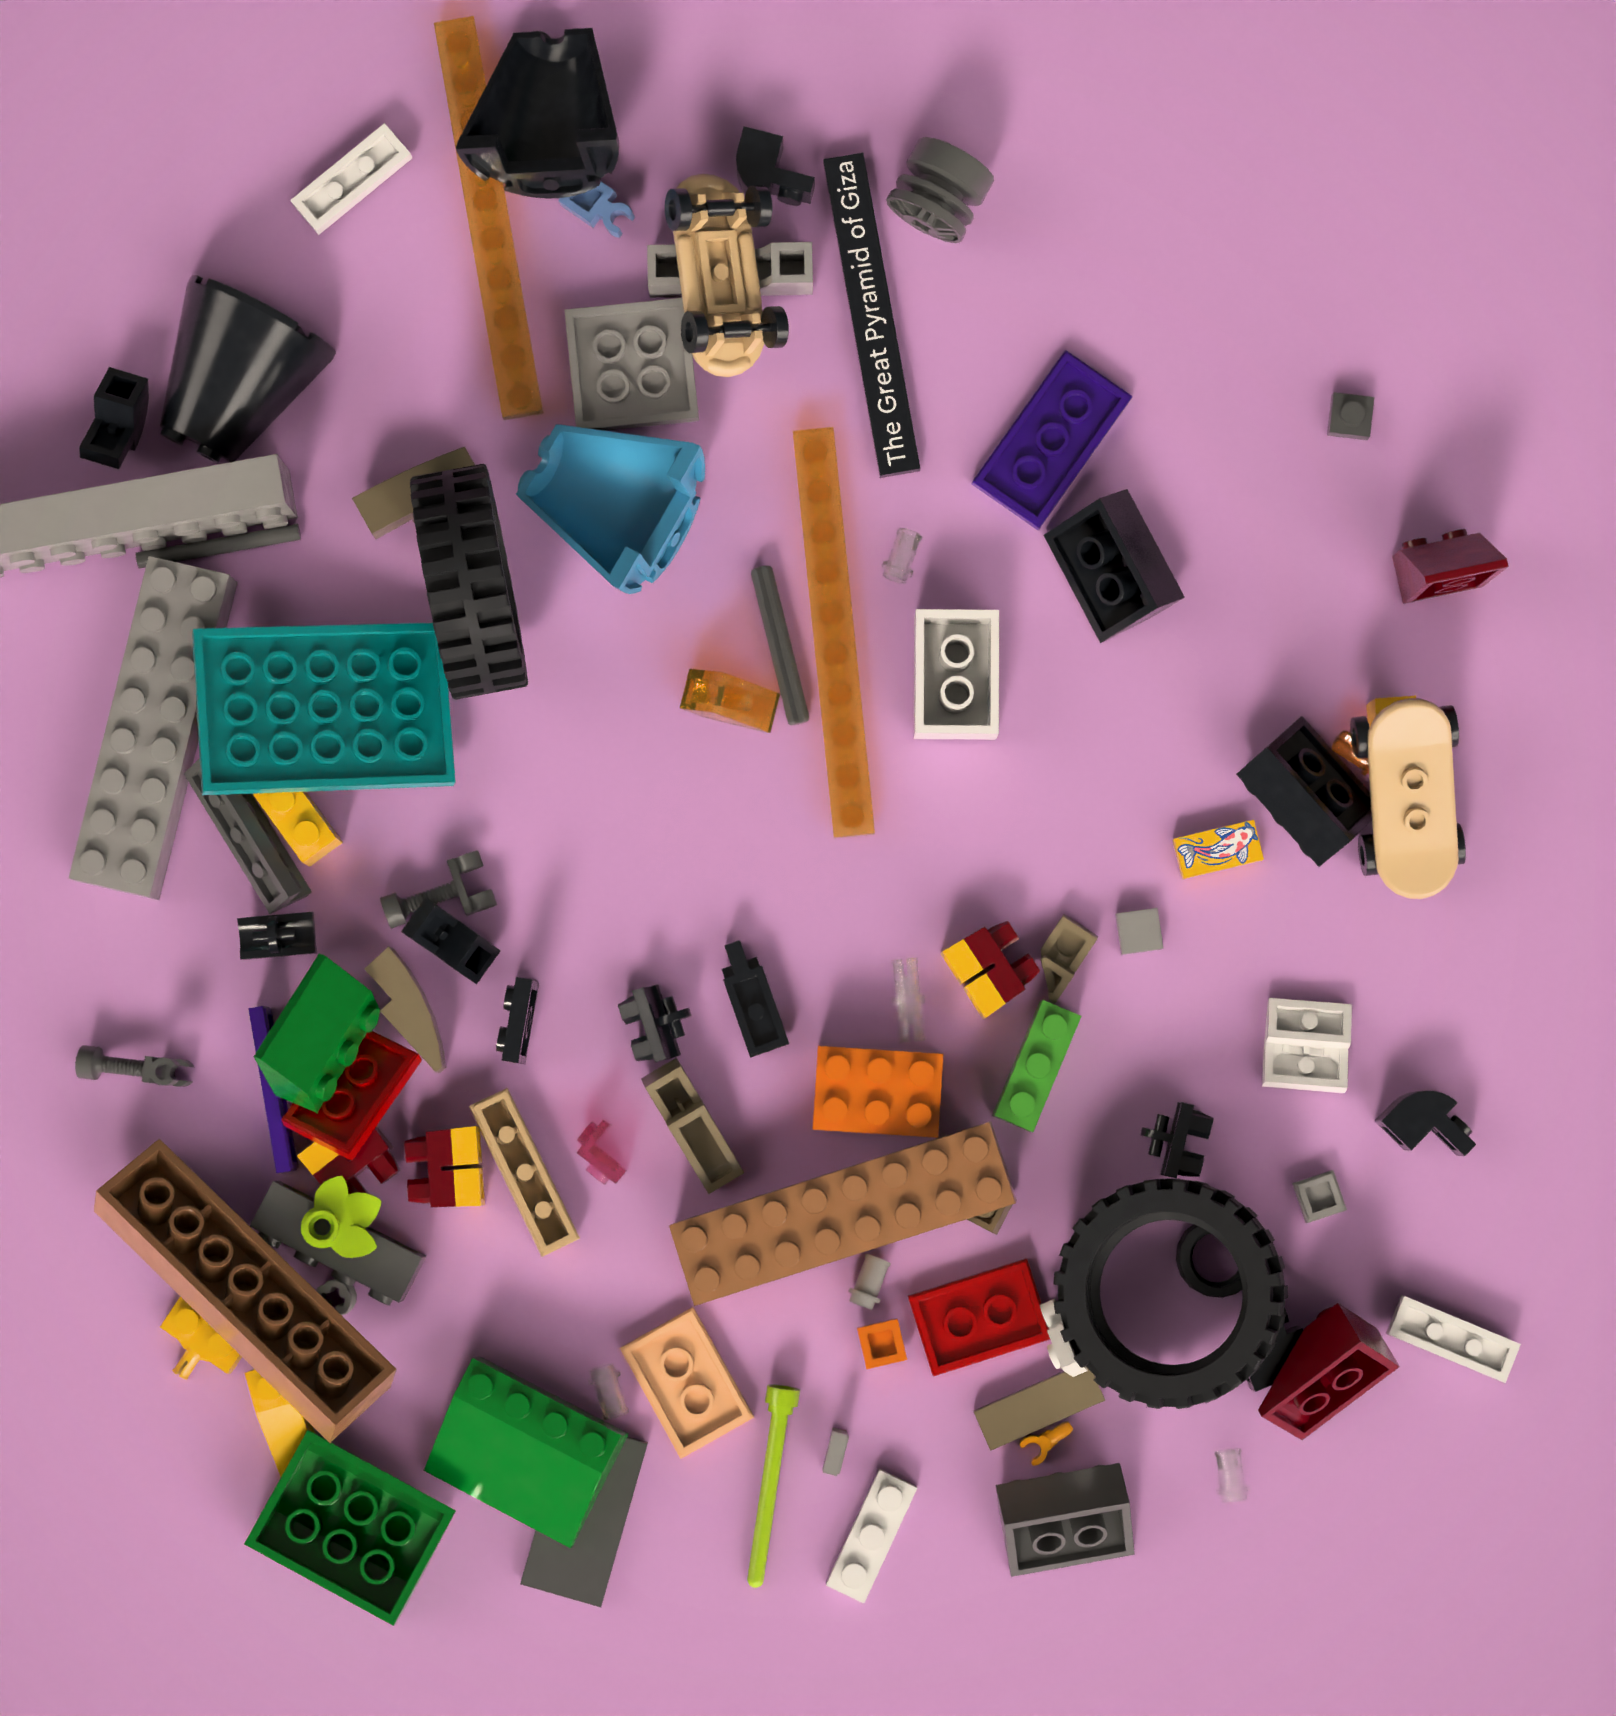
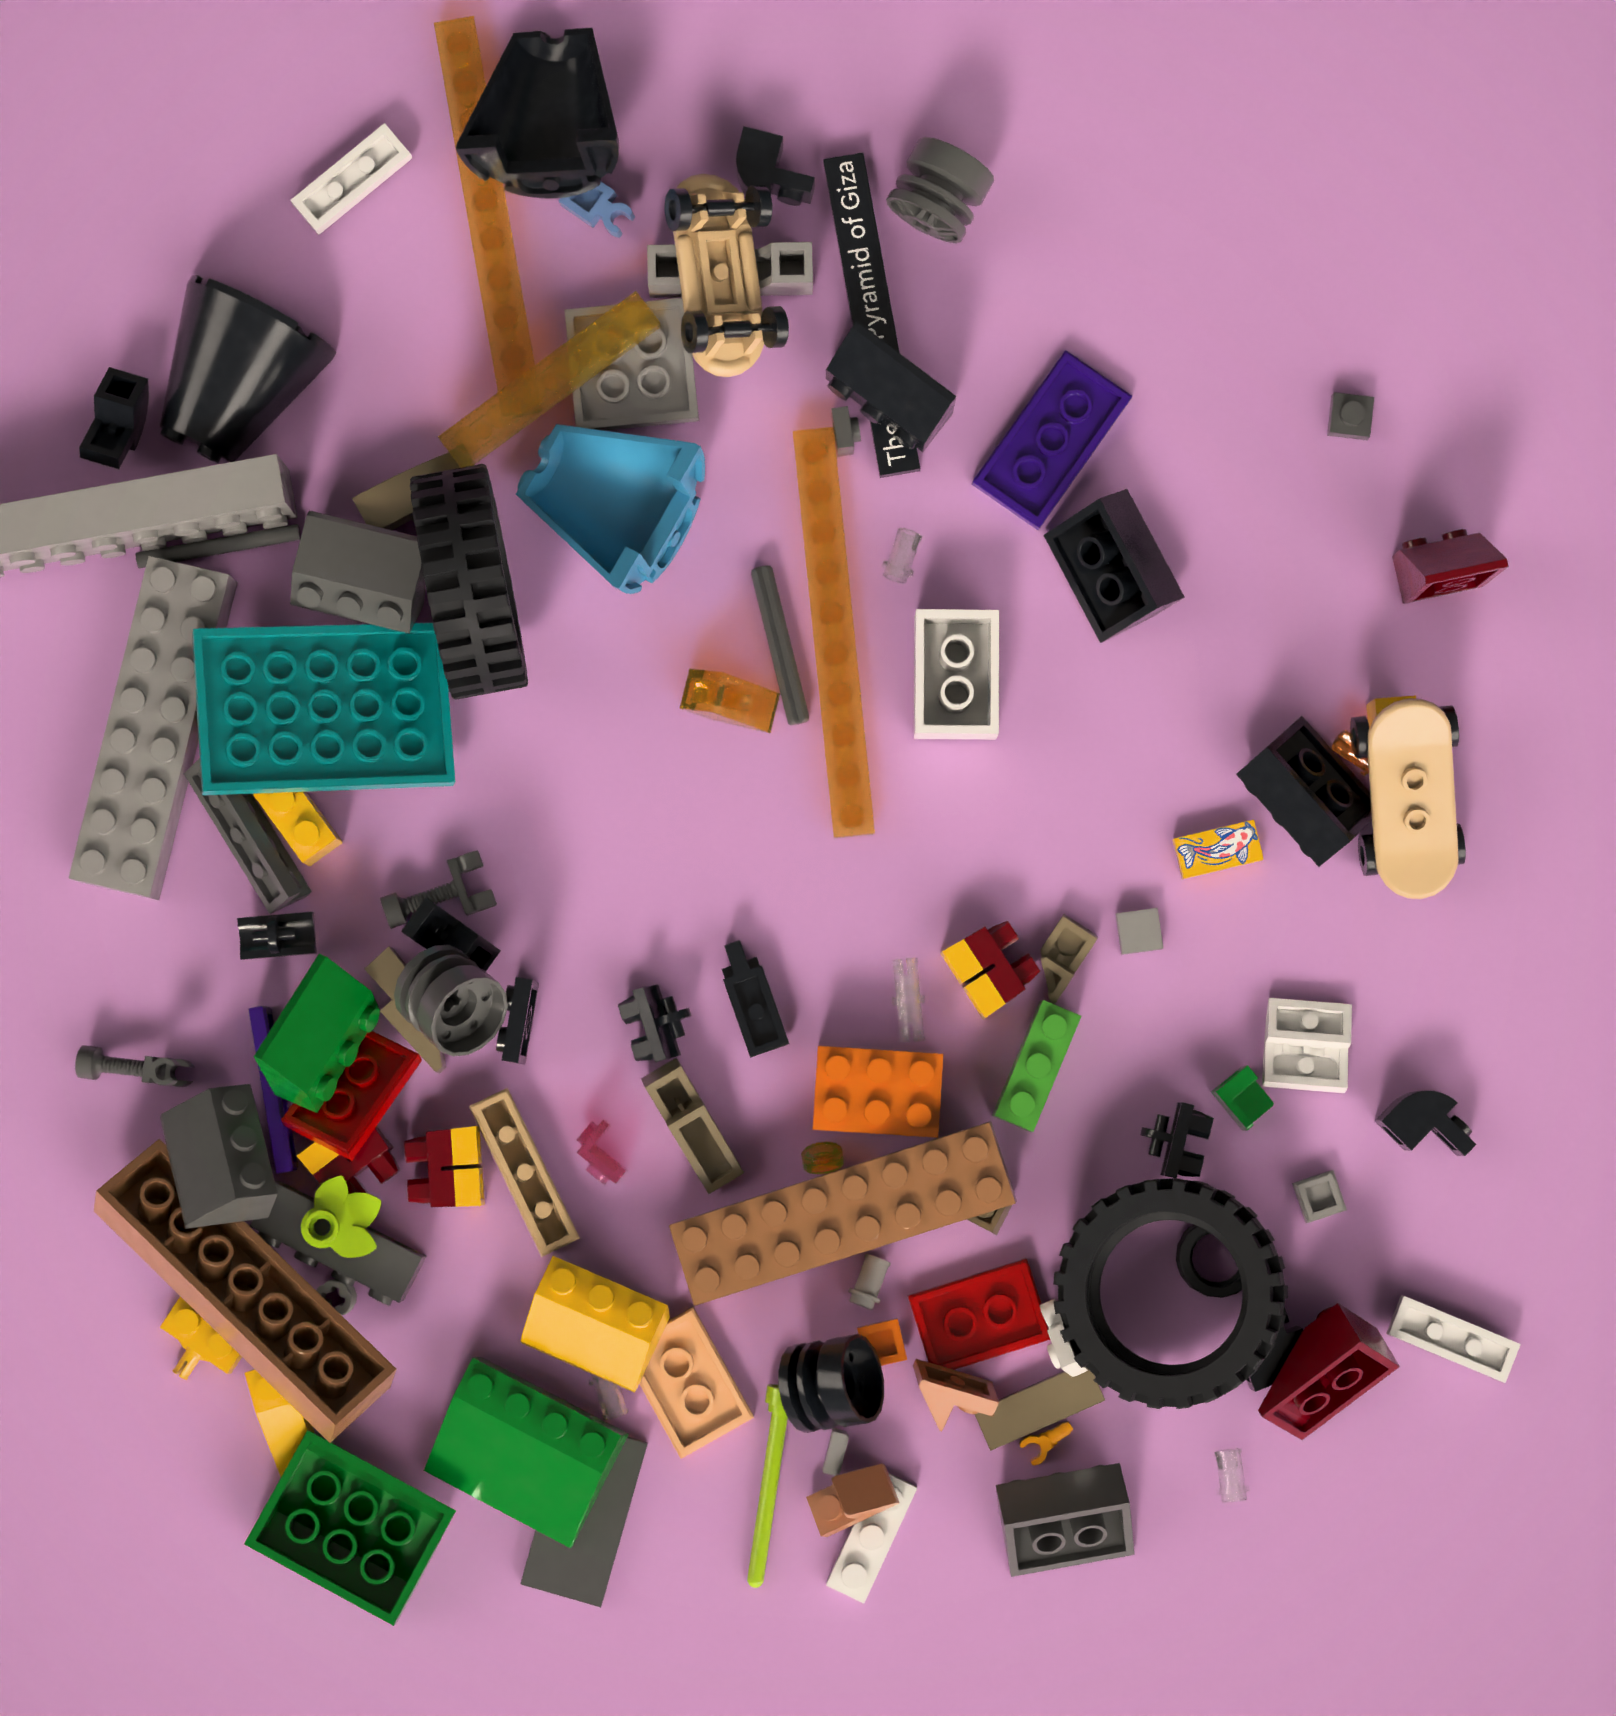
none -> dark grey slope [160,1084,278,1229]
none -> dark grey slope [290,510,426,634]
none -> dark grey wheel [394,945,508,1056]
none -> clear yellow plate [438,291,661,468]
none -> yellow slope [520,1256,670,1393]
none -> black wheel [778,1334,884,1433]
none -> clear yellow tile [801,1141,844,1174]
none -> nougat slope [806,1463,899,1537]
none -> black slope [825,321,956,452]
none -> dark grey plate [831,406,861,457]
none -> nougat slope [913,1359,999,1432]
none -> green panel [1211,1065,1274,1131]

